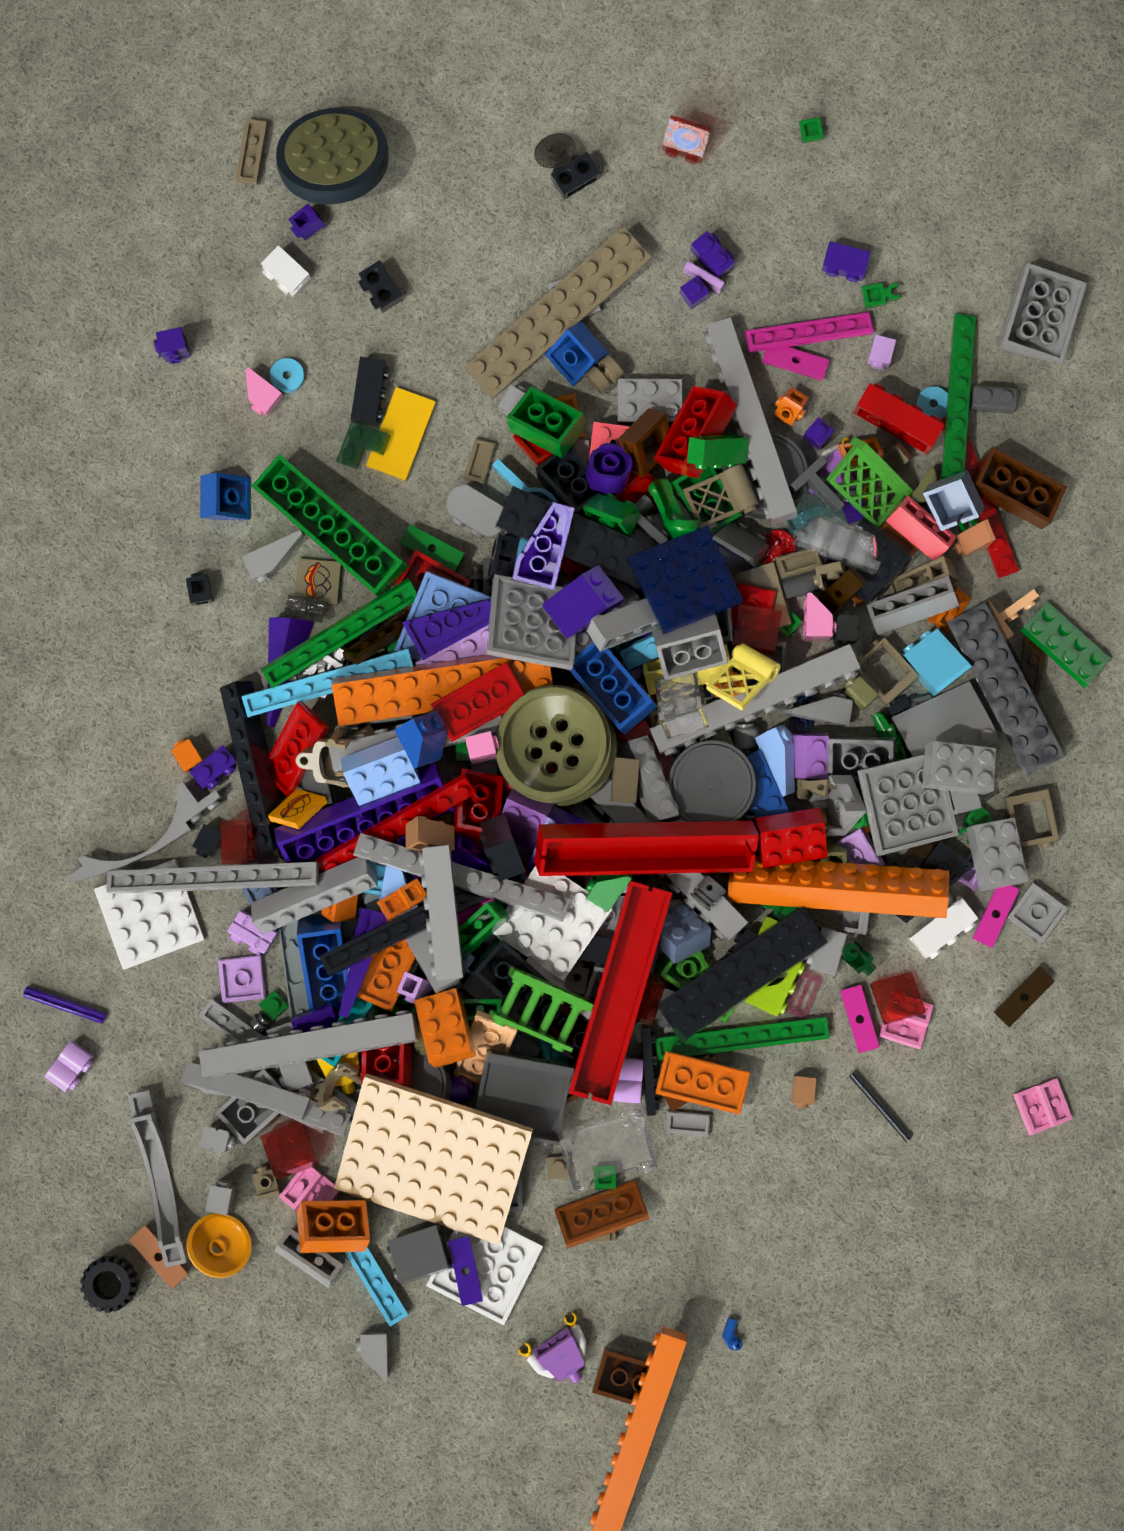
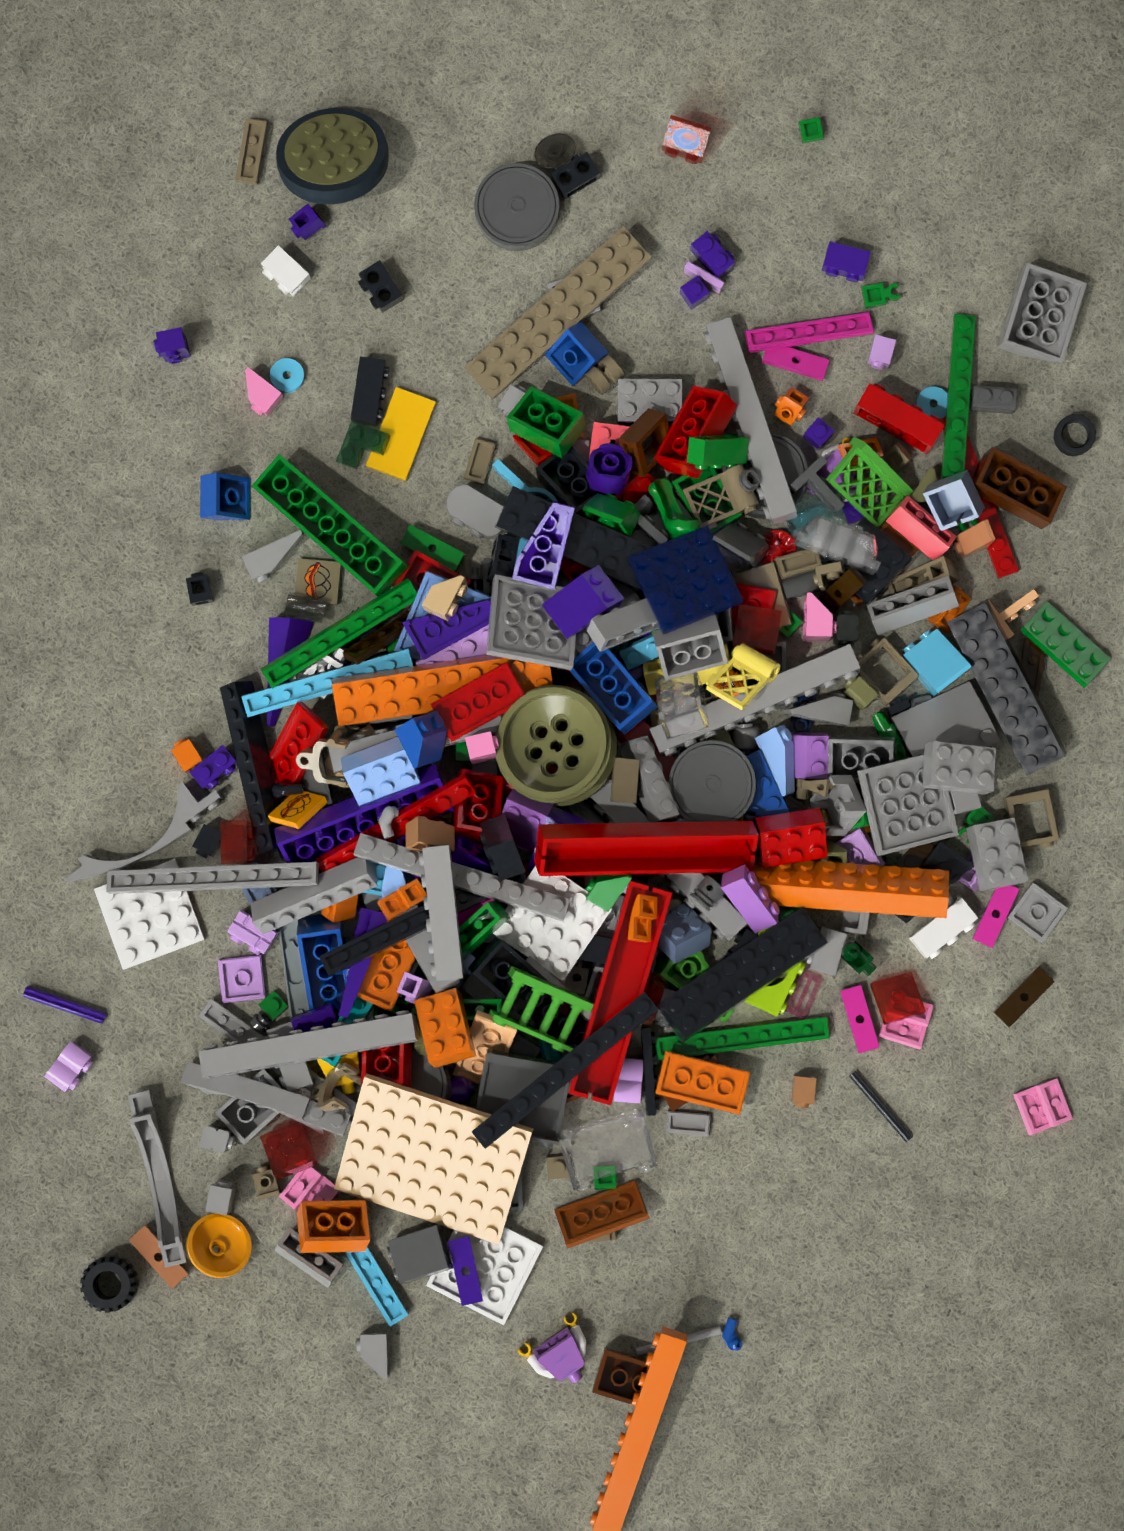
none -> black arm [272,783,302,798]
none -> light grey arm [378,806,399,839]
none -> tan slope [422,575,468,621]
none -> black plate [471,992,659,1149]
none -> dark grey brick [474,163,559,251]
none -> orange slope [628,894,657,943]
none -> light grey bar [636,1325,722,1357]
none -> medium lavender brick [721,865,780,933]
none -> dark grey plate [739,470,760,492]
none -> black tyre [1053,414,1096,457]

